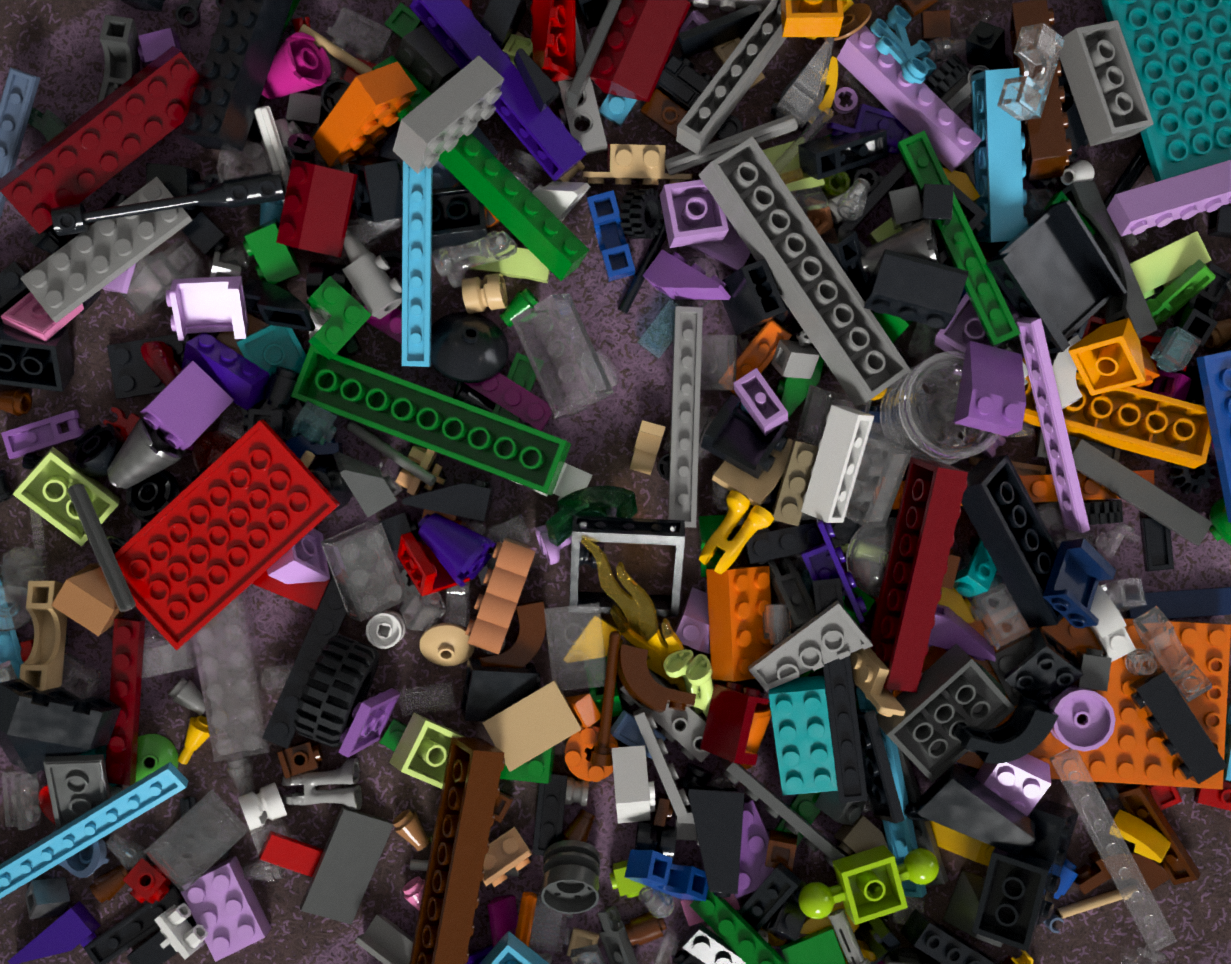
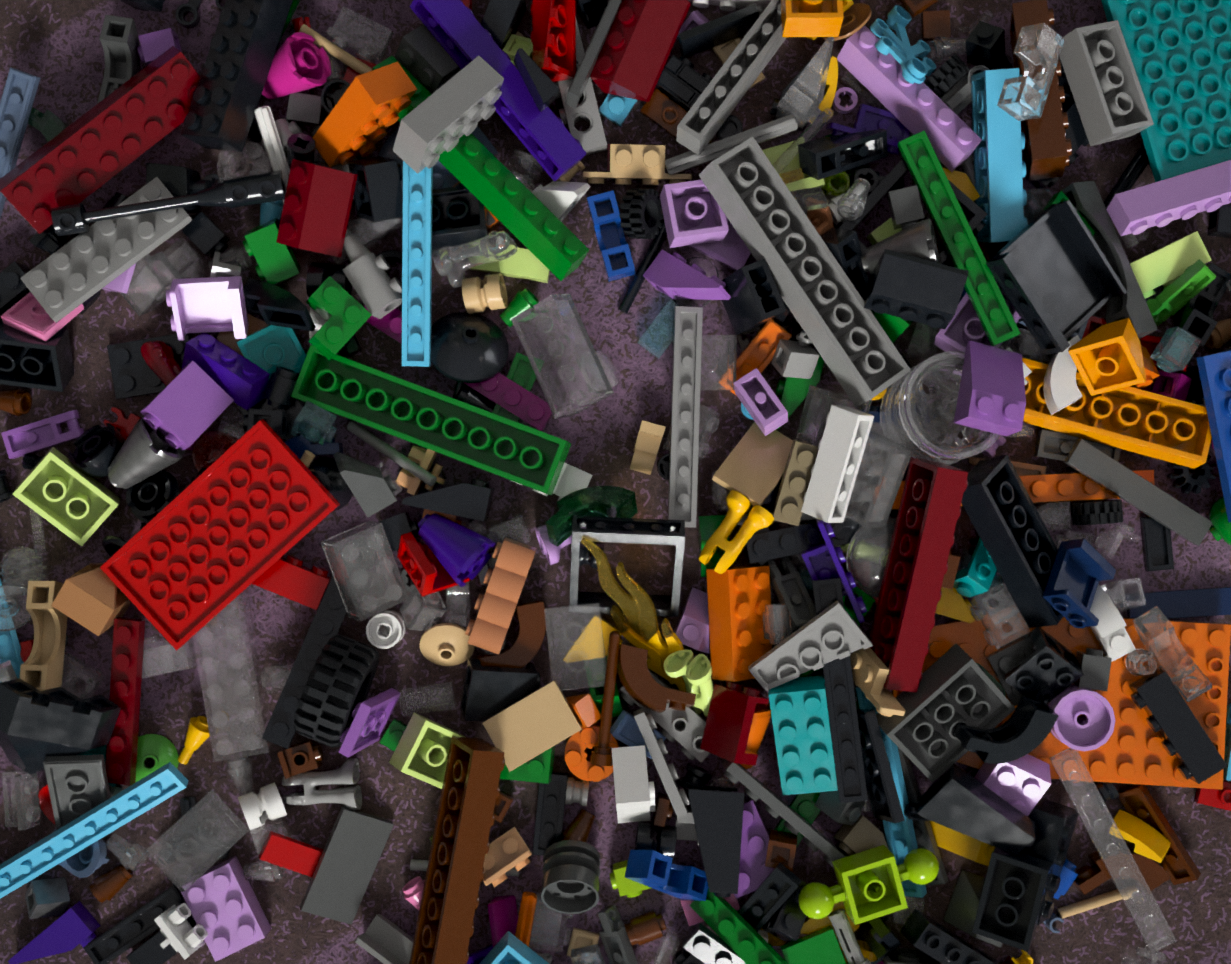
dark grey axle [67,484,136,612] -> none
red brick [123,858,172,904] -> none
light grey cone [168,677,211,716] -> none
lavender slope [267,528,330,584] -> none
green plate [384,2,423,39] -> none
medium nougat cone [392,809,430,851] -> none
clear cone [639,886,674,918] -> none
black panel [701,394,789,479] -> none
black panel [920,184,954,225] -> none
medium lavender slope [928,604,996,662] -> none
lavender tile [1016,317,1090,533] -> none
white cone [1060,160,1095,185] -> none
red tile [1146,785,1182,811] -> none

